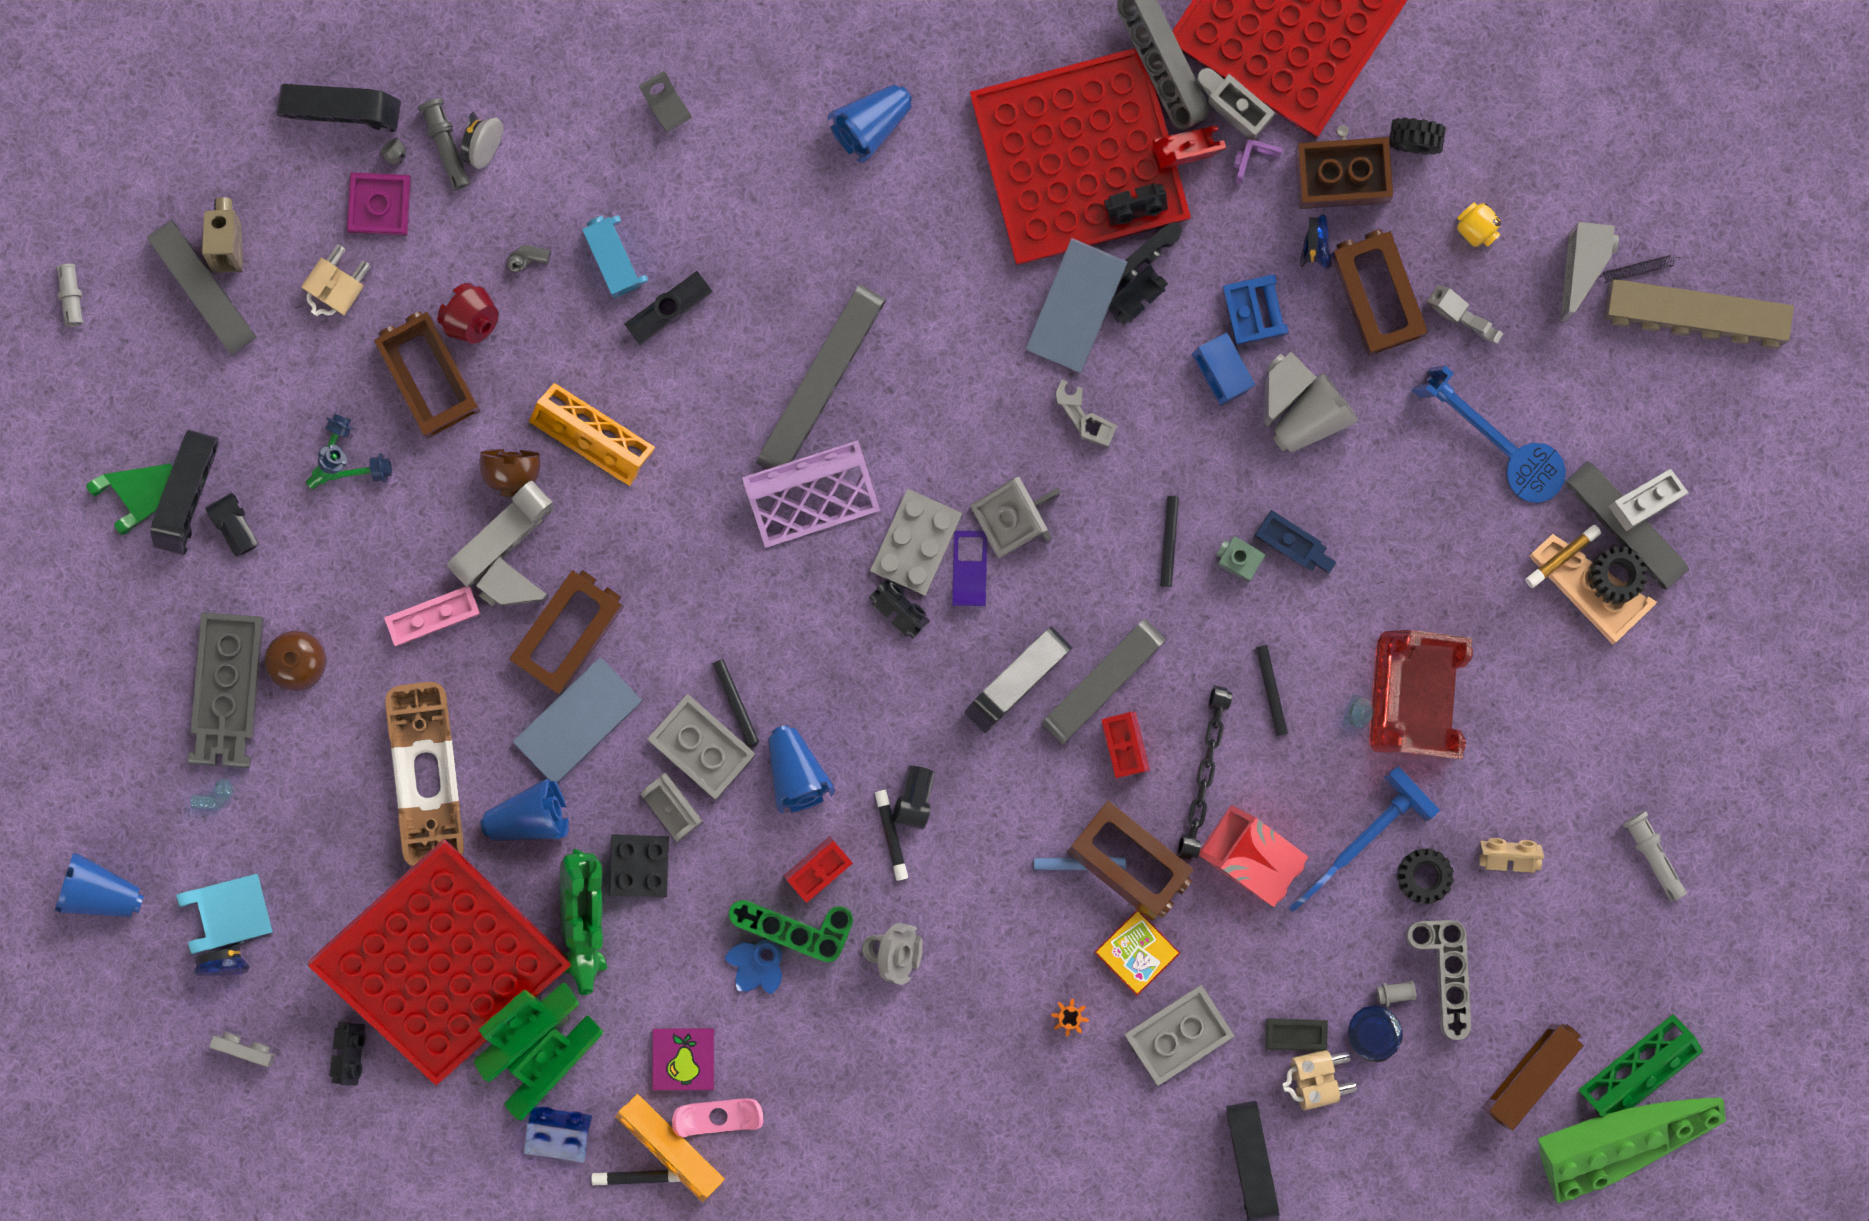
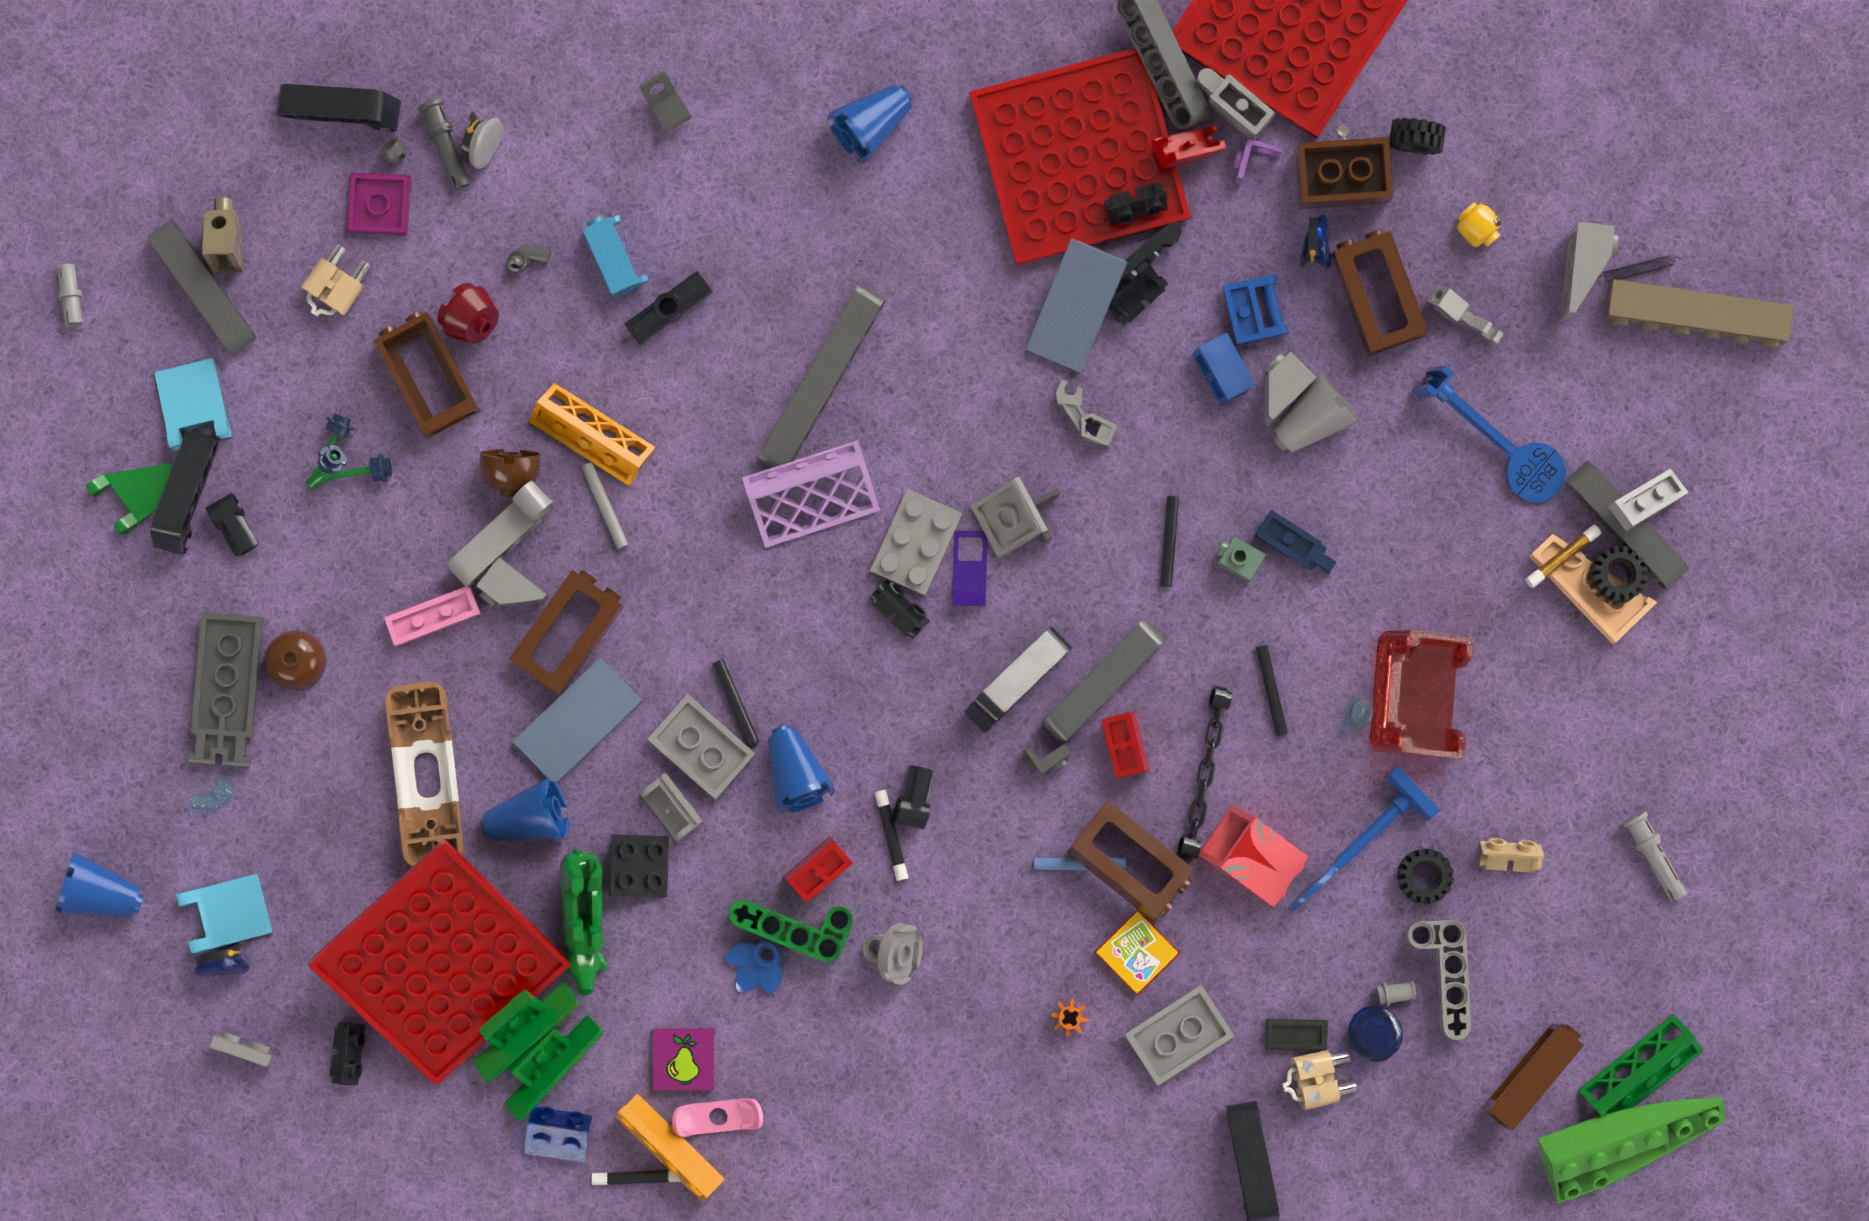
none -> medium azure flag [154,358,232,452]
none -> light grey bar [581,462,629,550]
none -> dark grey bracket [1022,743,1072,775]

